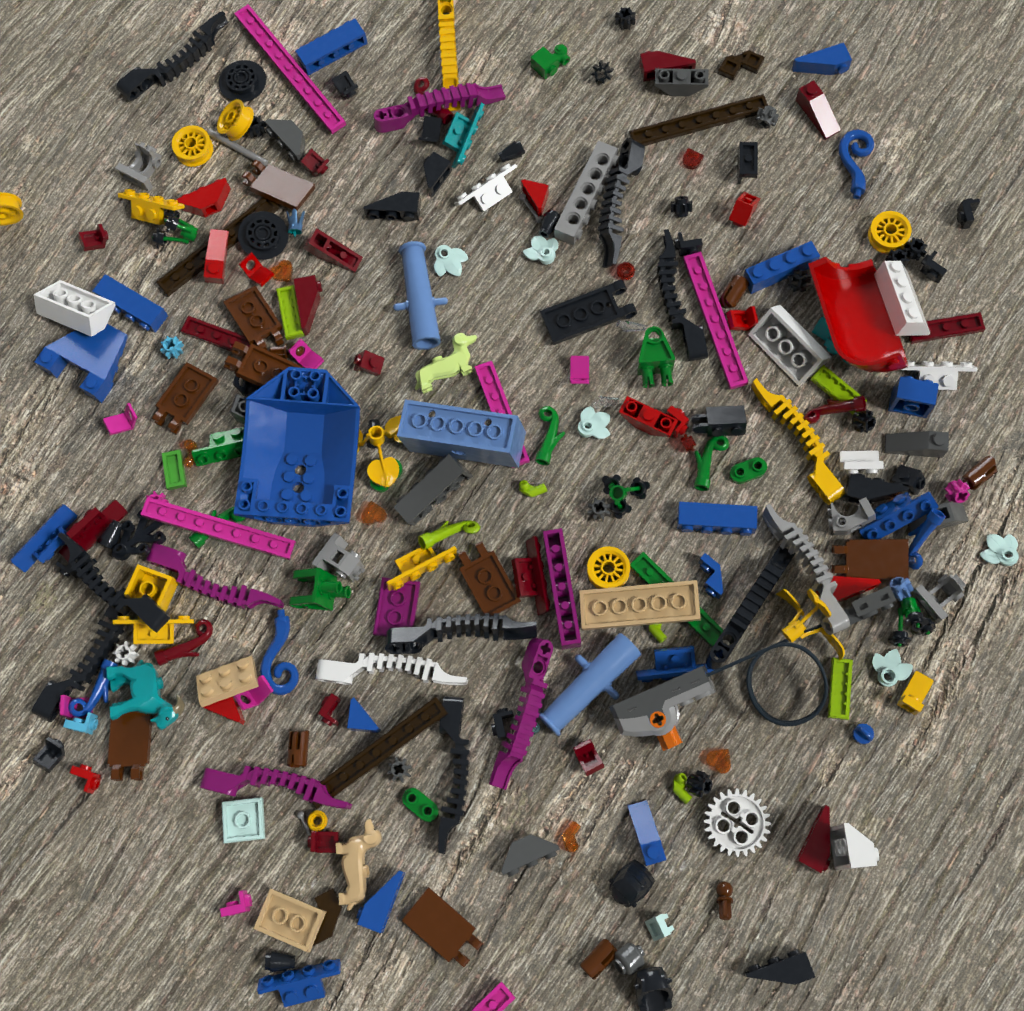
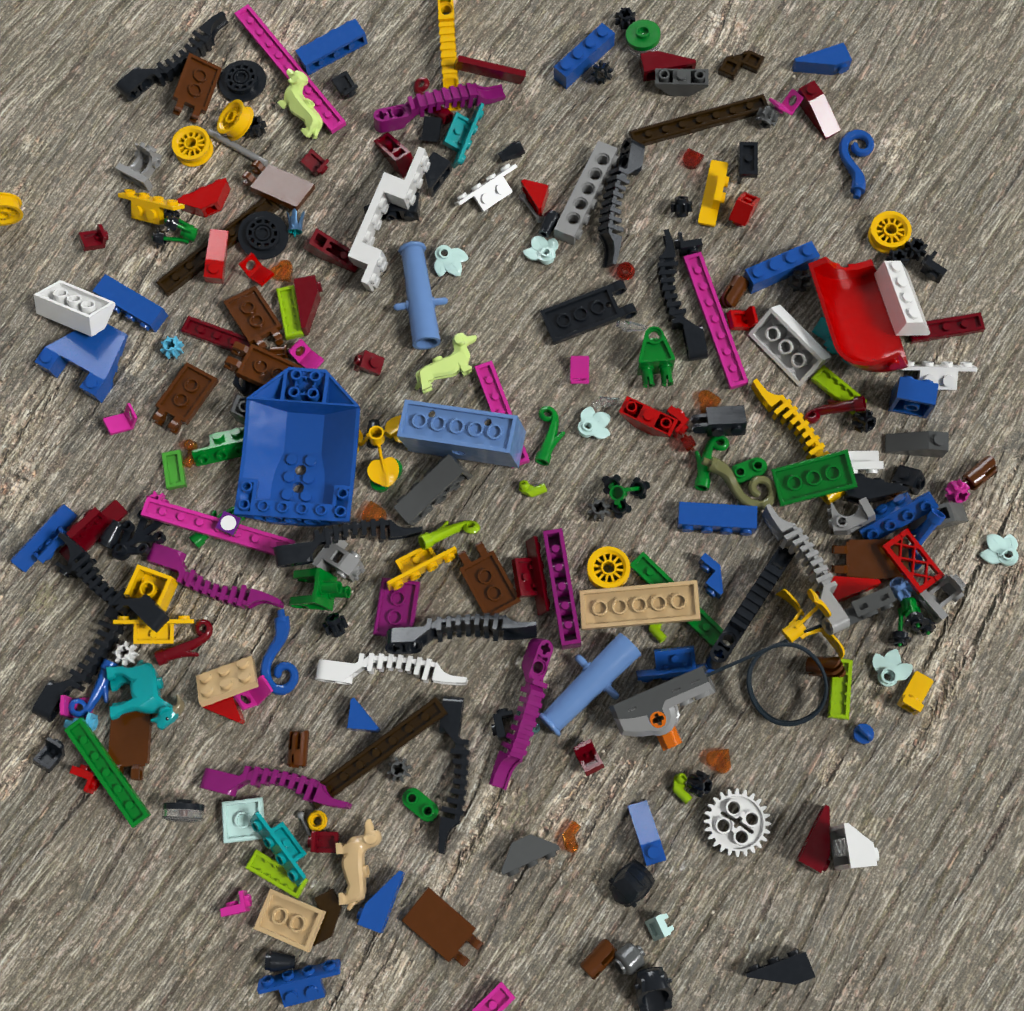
dark grey slope [265,119,306,165] -> none
dark red bracket [318,693,341,727] -> none
green brick [531,44,570,80] -> none
reddish brown axle [716,881,733,921] -> none
black bracket [957,198,980,229] -> none
none -> green plate [64,717,151,828]
none -> clear piece [162,799,205,823]
none -> reddish brown tile [172,53,222,124]
none -> tile [215,511,242,537]
none -> lime plate [245,849,309,899]
none -> teal bracket [250,811,307,886]
none -> black piece [274,518,423,568]
none -> yellowish green animal [277,69,323,139]
none -> black gear [322,613,348,637]
none -> white bracket [348,147,430,292]
none -> dark red slope [374,132,413,178]
none -> dark red tile [454,55,526,84]
none -> blue brick [554,23,615,89]
none -> green piece [626,20,661,56]
none -> yellow bracket [698,160,729,227]
none -> clear orange tile [698,390,722,414]
none -> olive plant [701,457,777,510]
none -> dark pink bracket [769,89,804,115]
none -> green tile [771,449,858,507]
none -> reddish brown arm [805,656,846,677]
none -> red window [881,528,945,595]

